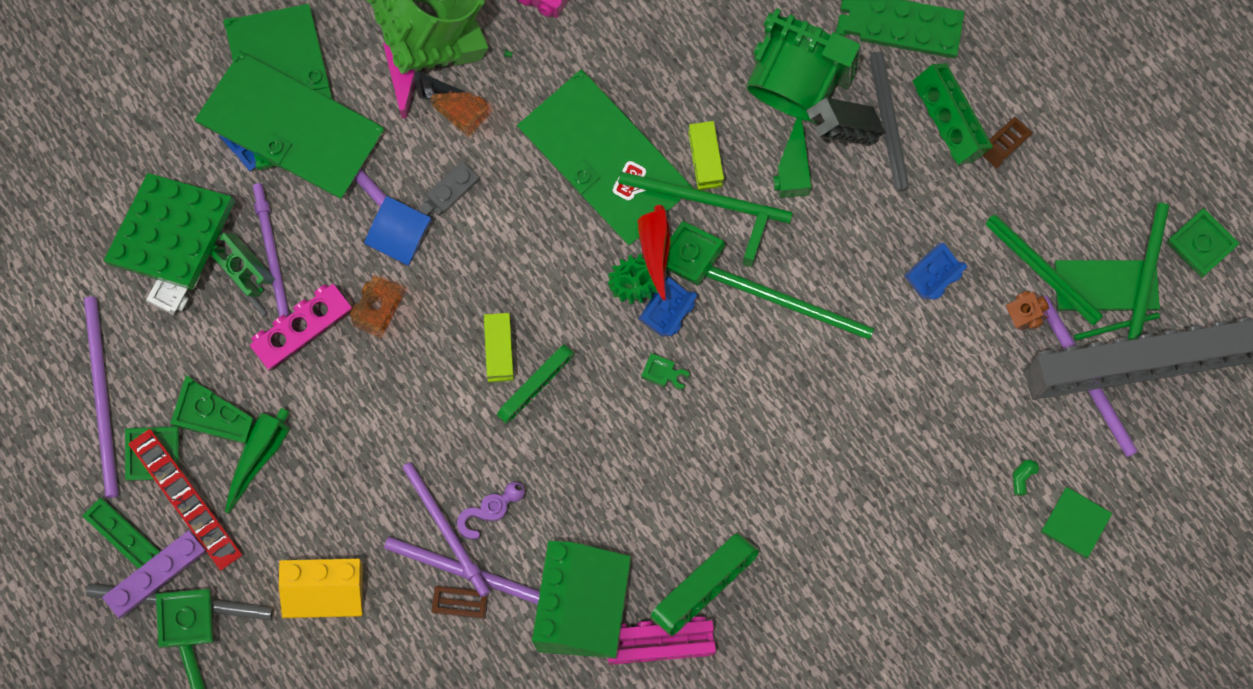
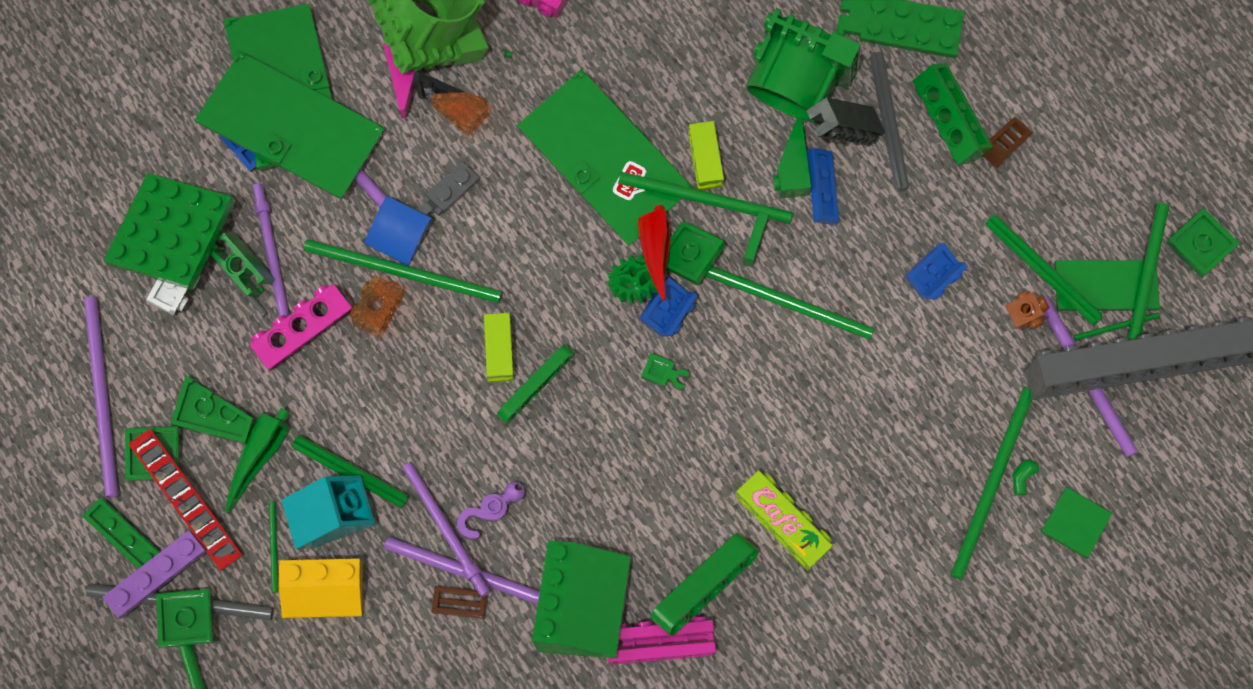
none -> green axle [269,501,278,593]
none -> teal slope [281,475,376,549]
none -> green axle [292,435,409,508]
none -> green piece [304,239,502,303]
none -> lime brick [735,470,833,571]
none -> blue plate [807,148,839,225]
none -> green piece [950,387,1032,580]

